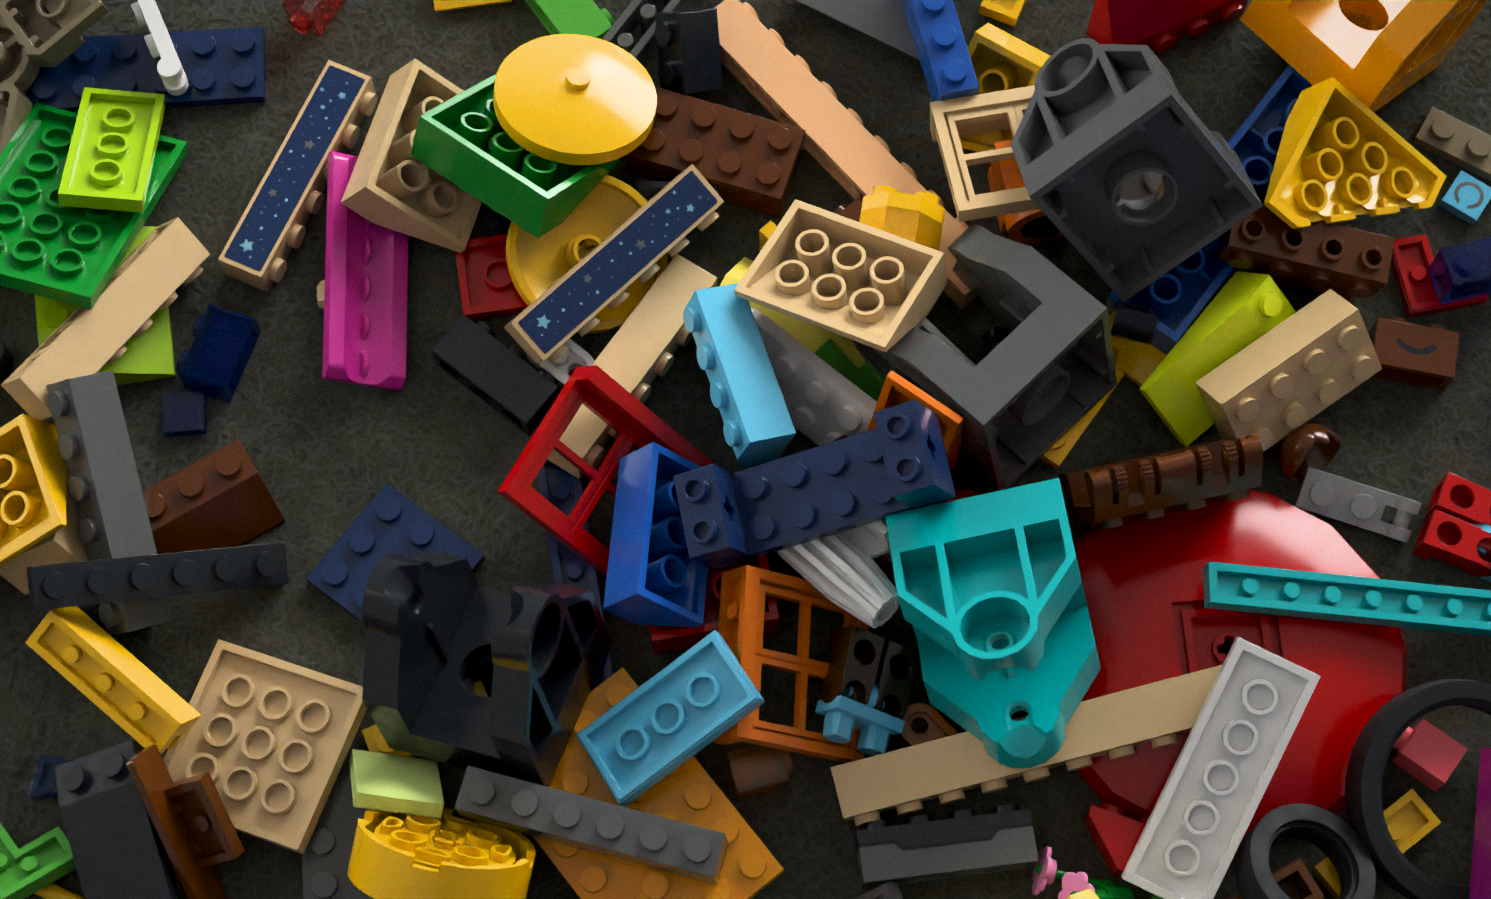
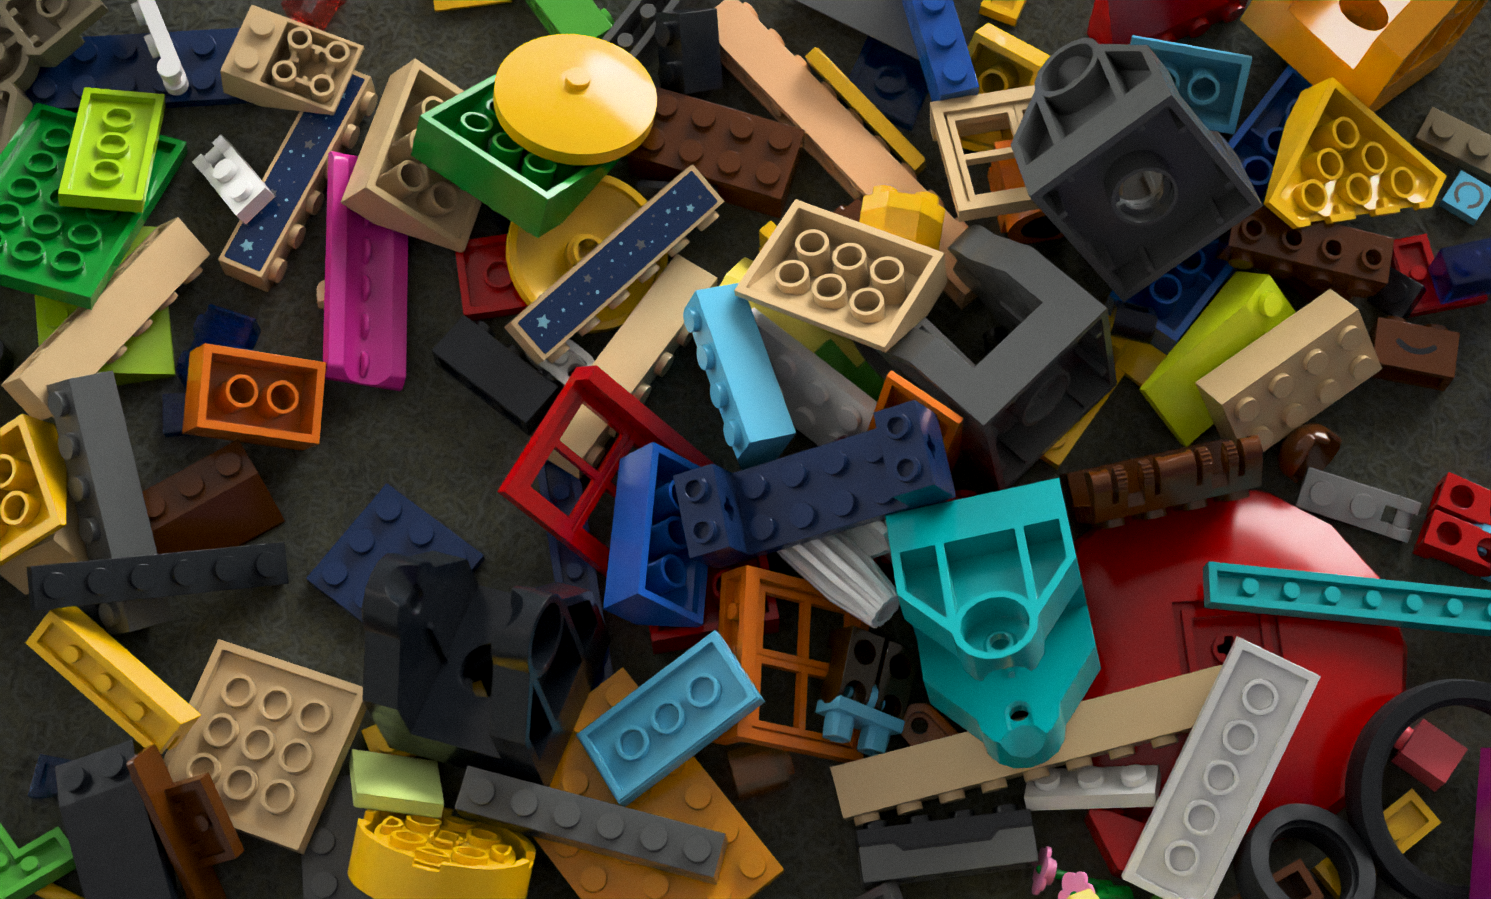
none -> orange brick [182,343,326,450]
none -> white plate [192,134,275,224]
none -> tan slope [220,5,364,115]
none -> yellow tile [805,47,926,176]
none -> tile [839,36,929,131]
none -> white plate [1024,764,1161,811]
none -> medium azure slope [1129,35,1252,134]
none -> black plate [1367,267,1427,320]

